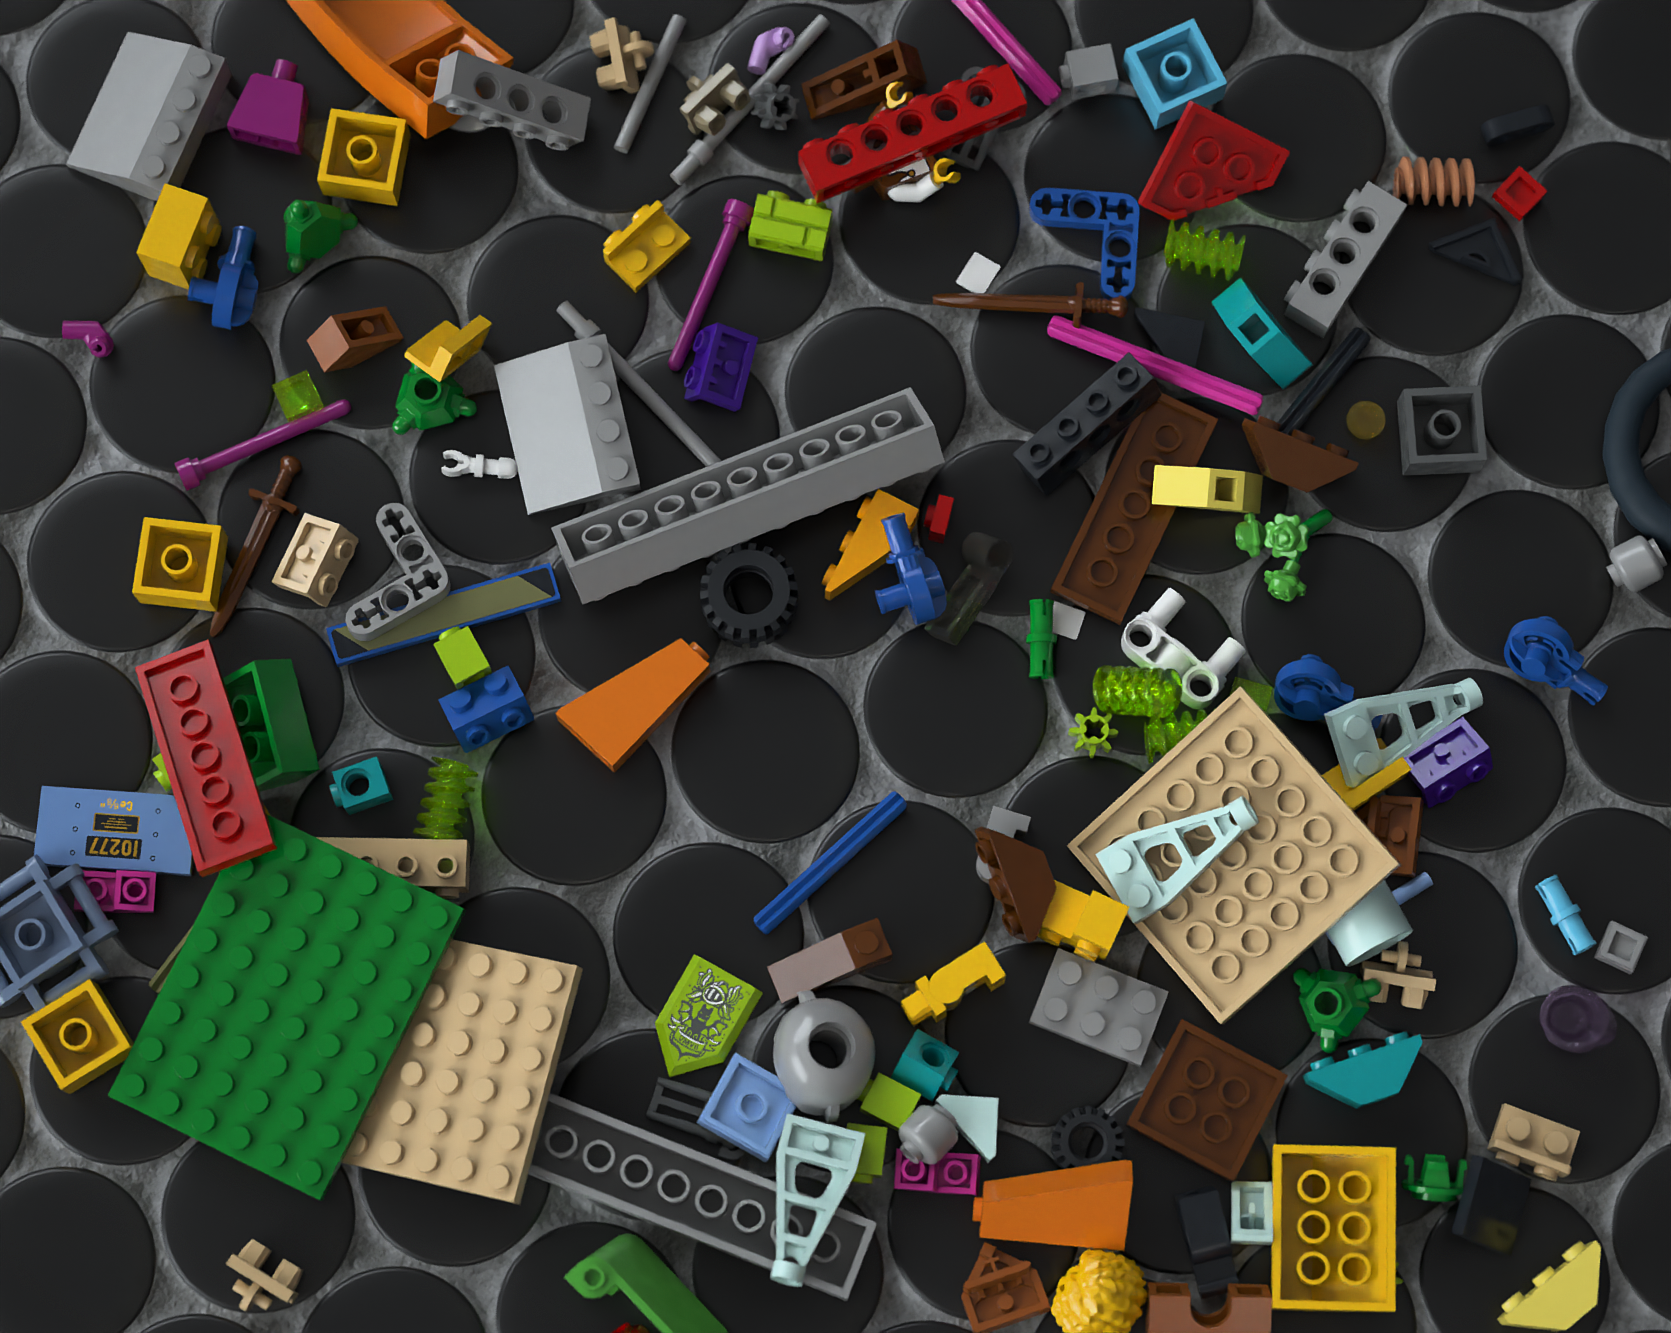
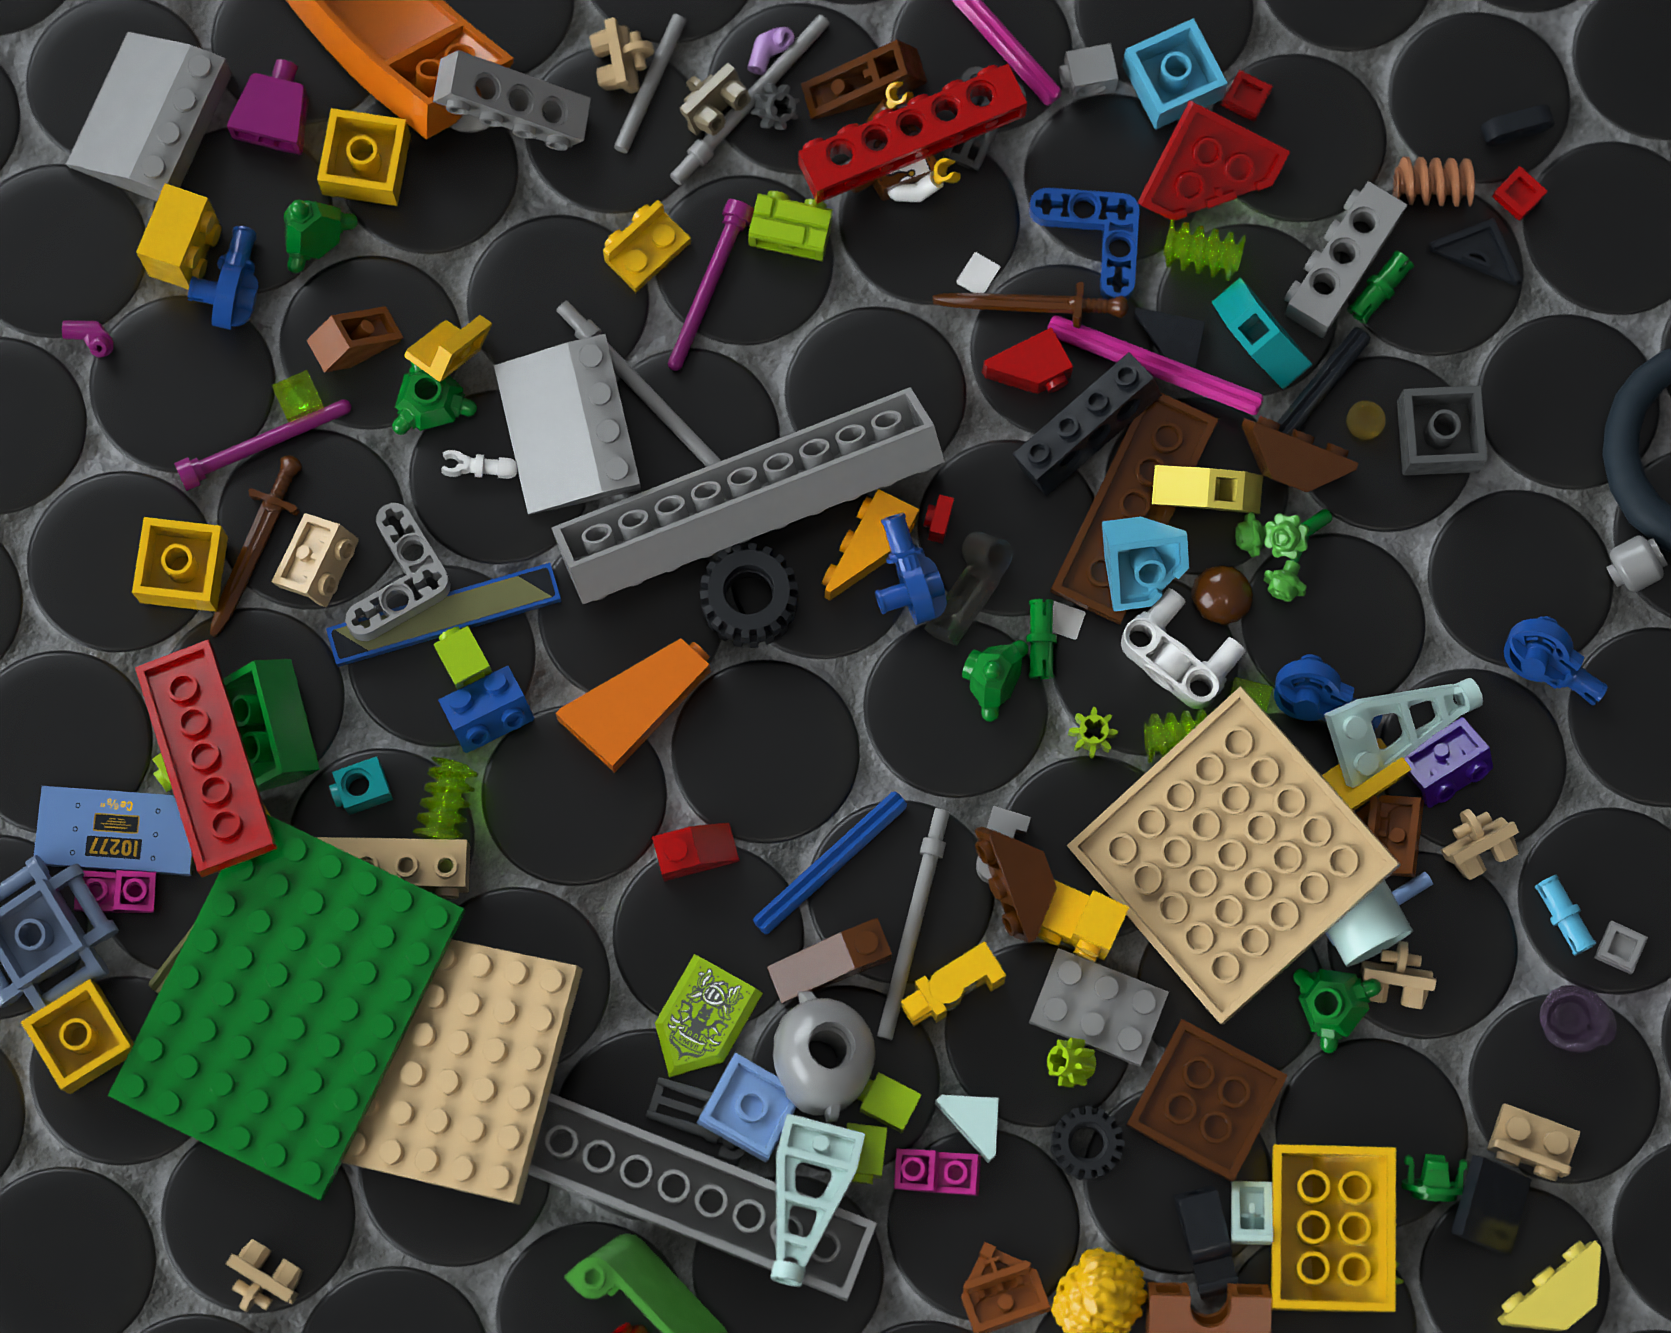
dark purple bracket [684,322,758,412] -> none
teal brick [890,1029,959,1101] -> none
light grey head [899,1104,958,1164] -> none
orange slope [973,1160,1133,1251] -> none
clear neon green piece [1093,665,1183,718] -> none
light aqua plate [1096,796,1259,923] -> none
teal slope [1303,1031,1423,1109] -> none
none -> red slope [652,823,739,882]
none -> light grey bar [877,808,950,1041]
none -> green rock [962,640,1028,722]
none -> red slope [982,327,1073,394]
none -> lime gear [1047,1037,1096,1088]
none -> medium azure slope [1102,516,1189,612]
none -> reddish brown hair [1191,565,1253,625]
none -> red tile [1221,70,1273,122]
none -> green pin [1347,251,1414,324]
none -> tan hips [1441,809,1519,880]

